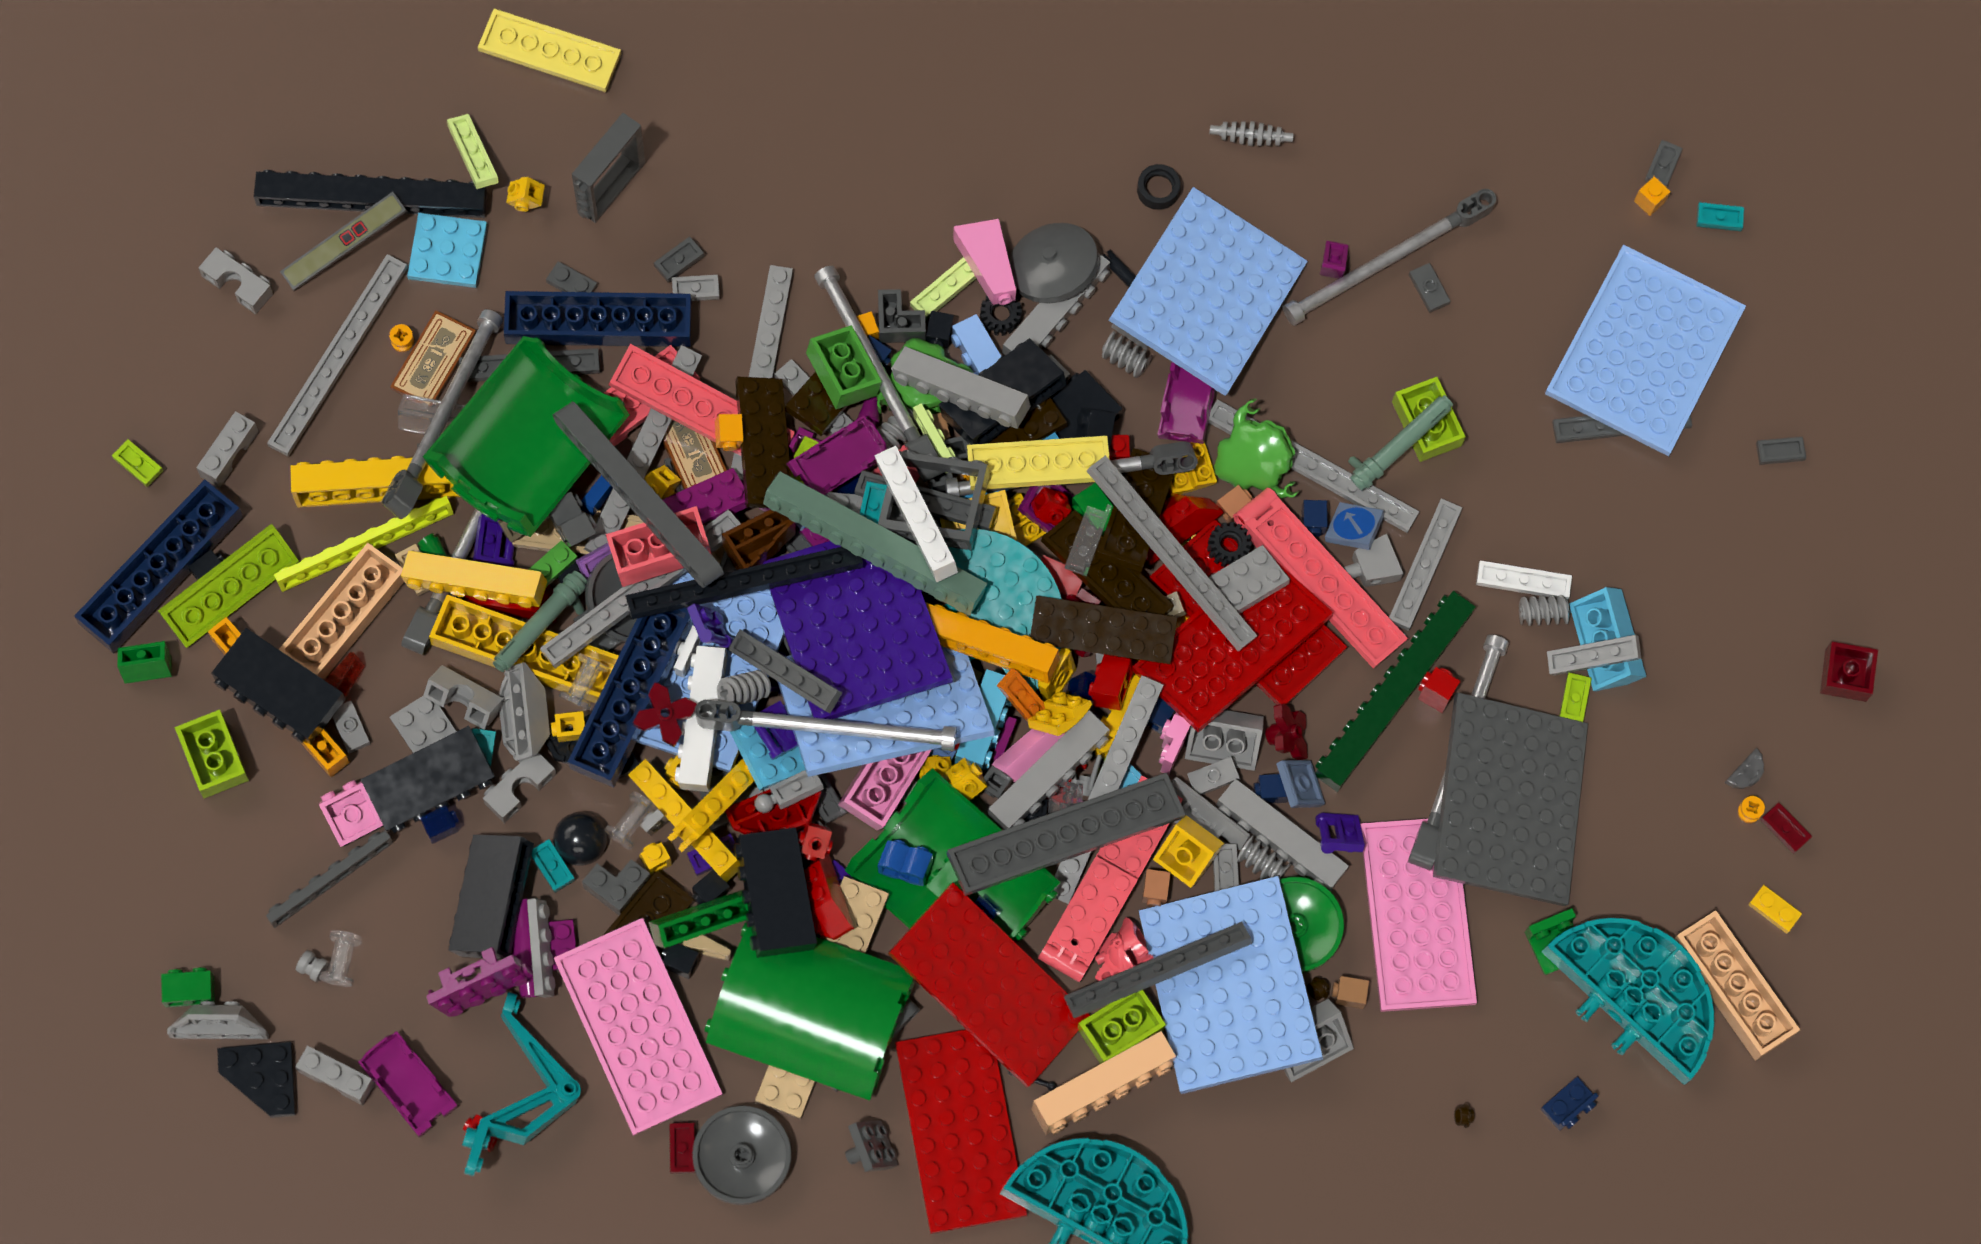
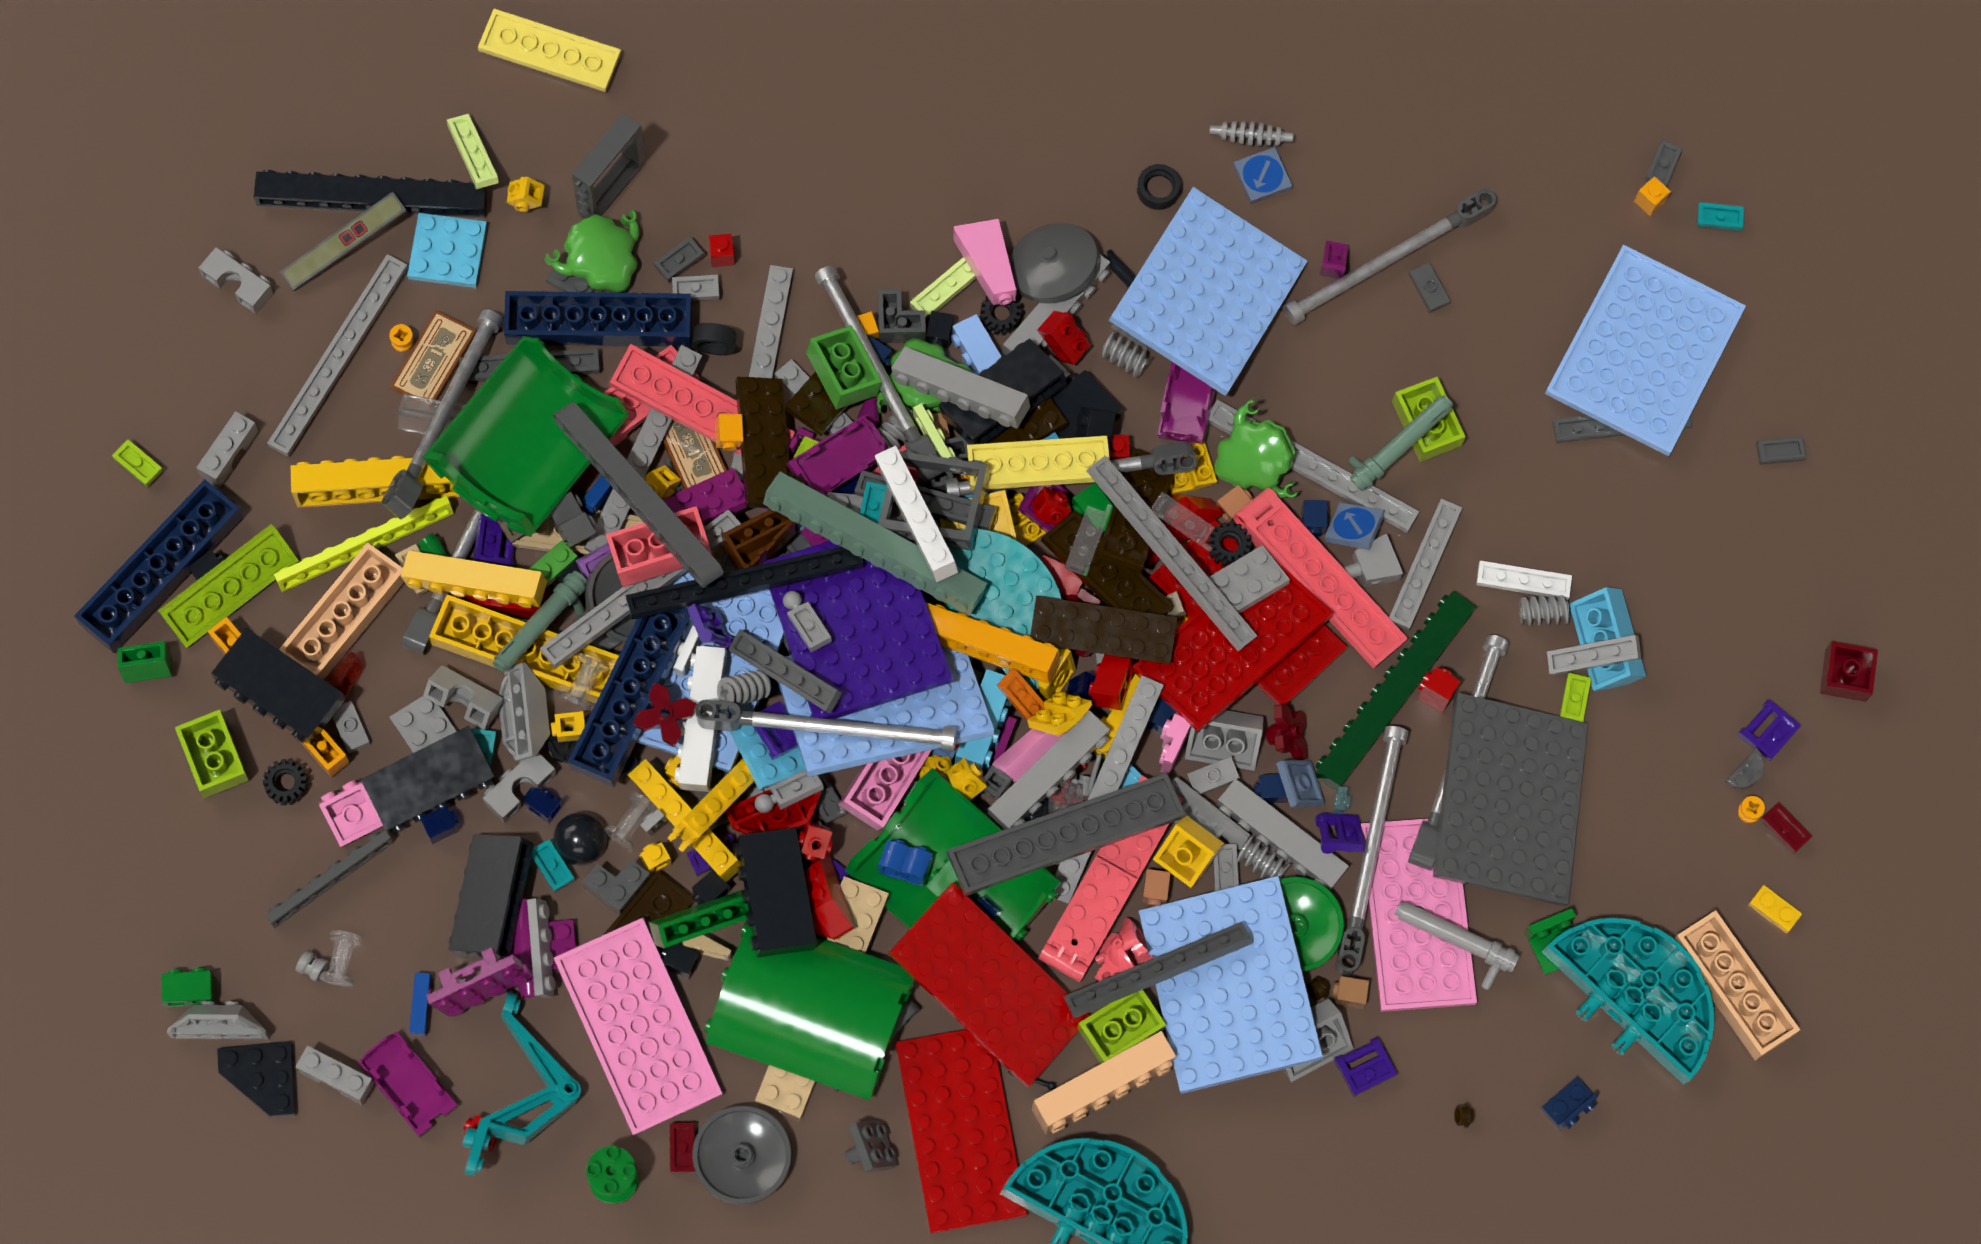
none -> black tyre [263,759,308,806]
none -> blue piece [409,973,431,1036]
none -> clear blue brick [524,787,563,824]
none -> bright green piece [544,210,639,293]
none -> green piece [586,1145,638,1204]
none -> black tyre [692,323,737,355]
none -> red brick [709,234,734,267]
none -> light grey plate [783,591,832,653]
none -> red brick [1037,310,1091,365]
none -> clear panel [1151,492,1215,552]
none -> tile [1233,147,1292,204]
none -> clear light blue plate [1332,786,1351,814]
none -> dark purple plate [1333,1037,1397,1097]
none -> flat silver piece [1335,726,1408,976]
none -> light grey cylinder [1394,902,1520,990]
none -> dark purple plate [1738,700,1801,761]

